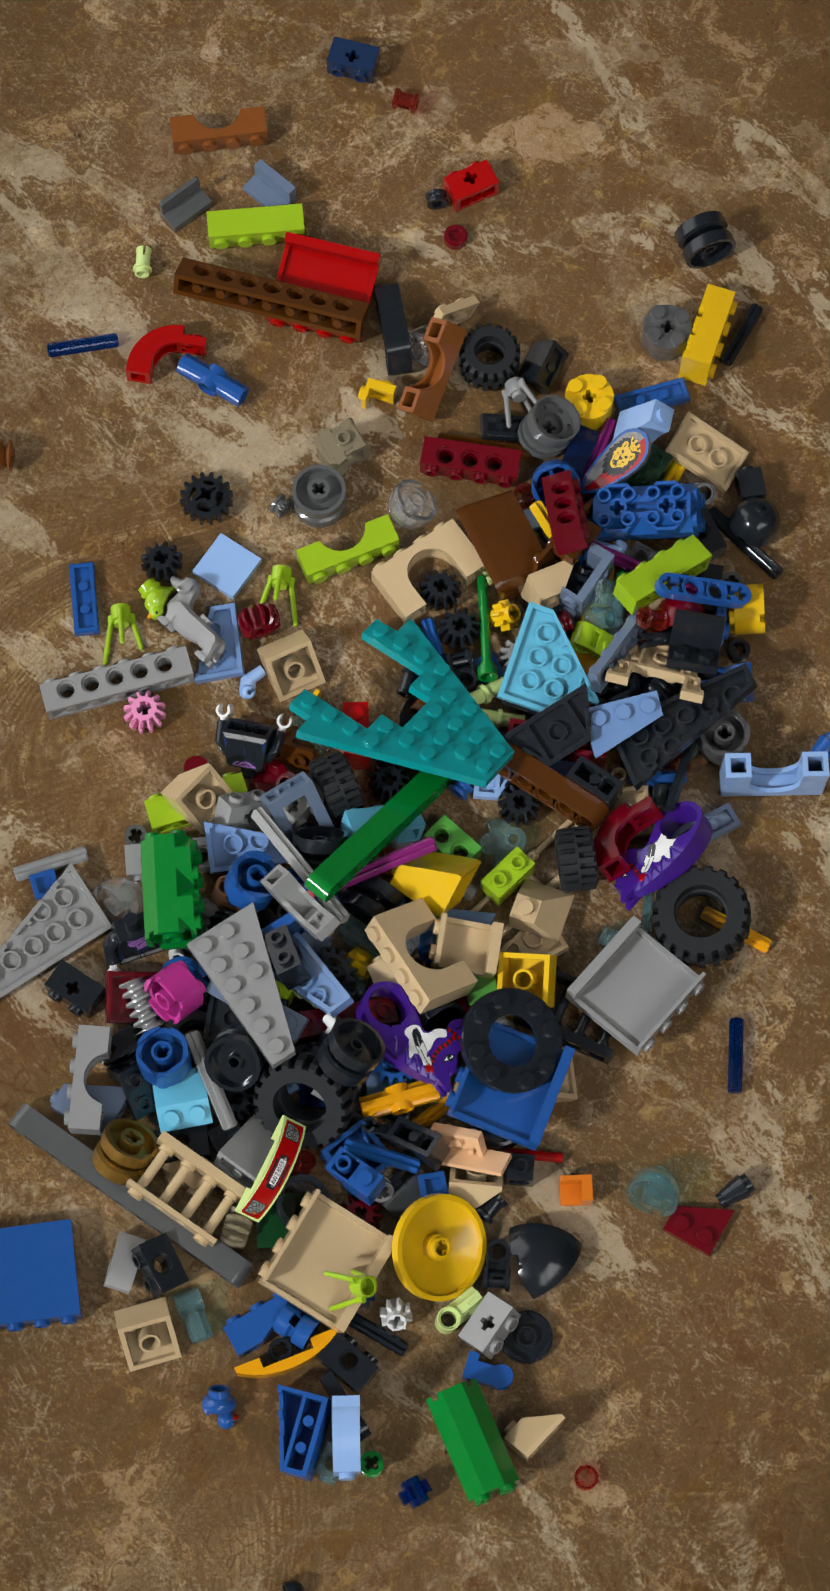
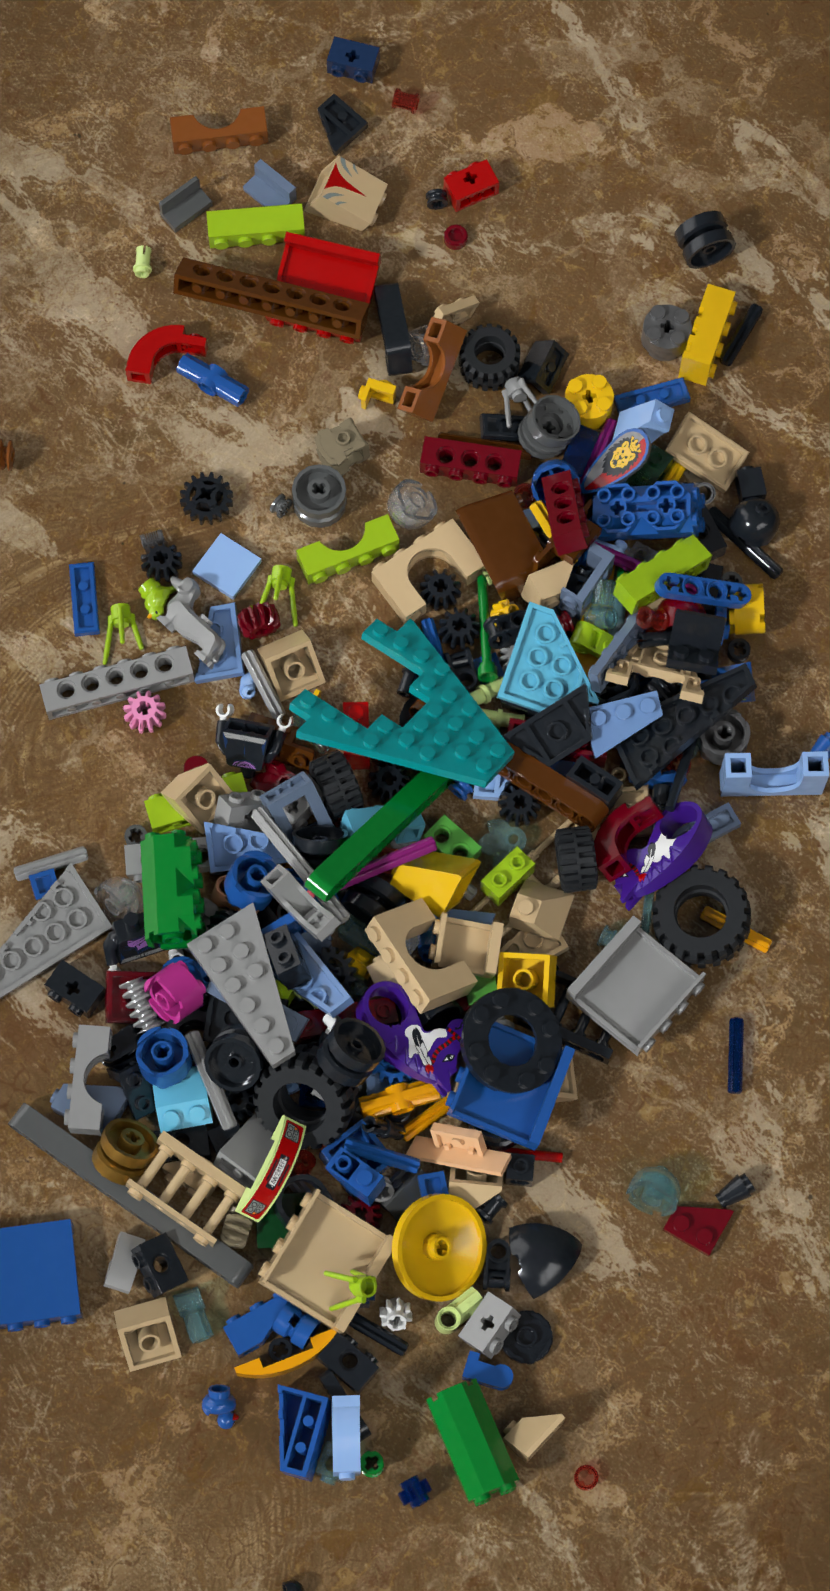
clear blue axle [47,333,119,358] -> none
black brick [386,1115,451,1171] -> none
orange panel [559,1174,593,1206] -> none
none -> flat silver piece [140,529,165,549]
none -> light grey axle [241,649,286,720]
none -> tan slope [304,156,388,231]
none -> black wing [318,93,368,156]
none -> black piece [483,610,526,649]

